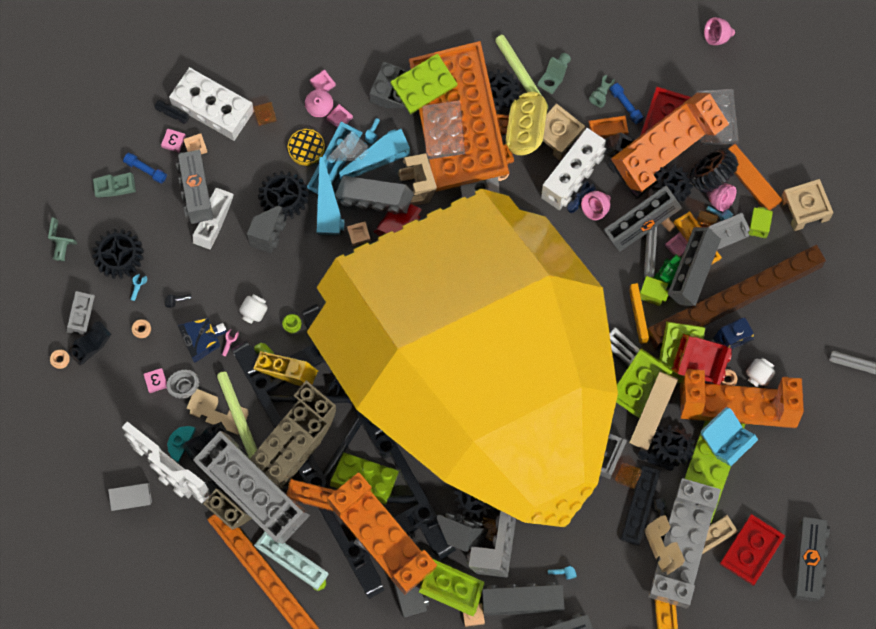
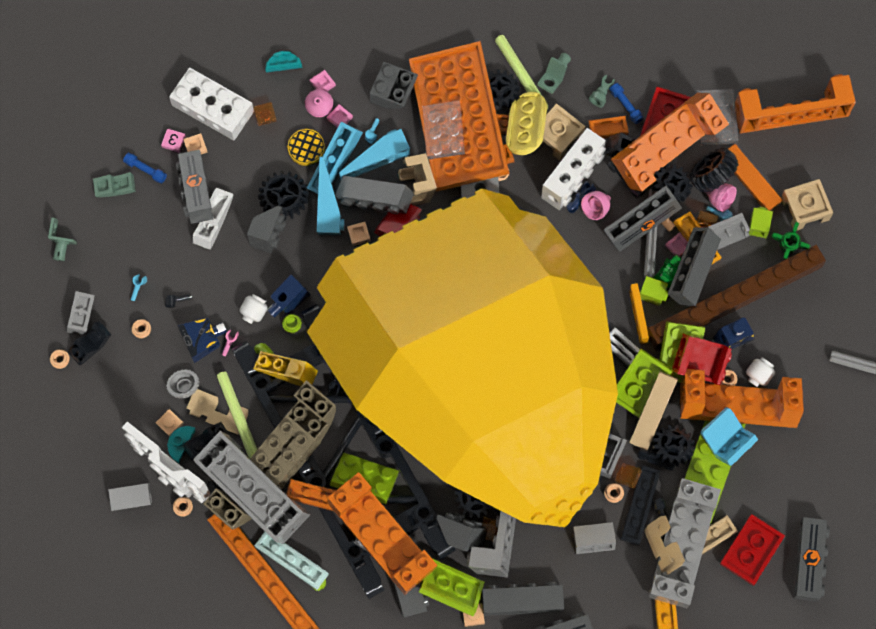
black gear [92,228,144,279] -> none
bright pink tile [144,368,167,393] -> none
black axle [154,100,190,124] -> none
clear slope [326,131,369,161] -> none
lime plate [390,53,458,114] -> none
medium azure hand [548,566,577,579] -> none
bright pink helmet [704,17,735,46] -> none
none -> light nougat plate [156,409,184,437]
none -> light nougat plate [173,497,193,517]
none -> teal plate [266,51,303,73]
none -> dark blue torso [267,275,311,318]
none -> light grey hinge [573,522,616,554]
none -> light nougat plate [604,483,624,503]
none -> orange plate [734,74,856,134]
none -> green brick [772,222,810,260]

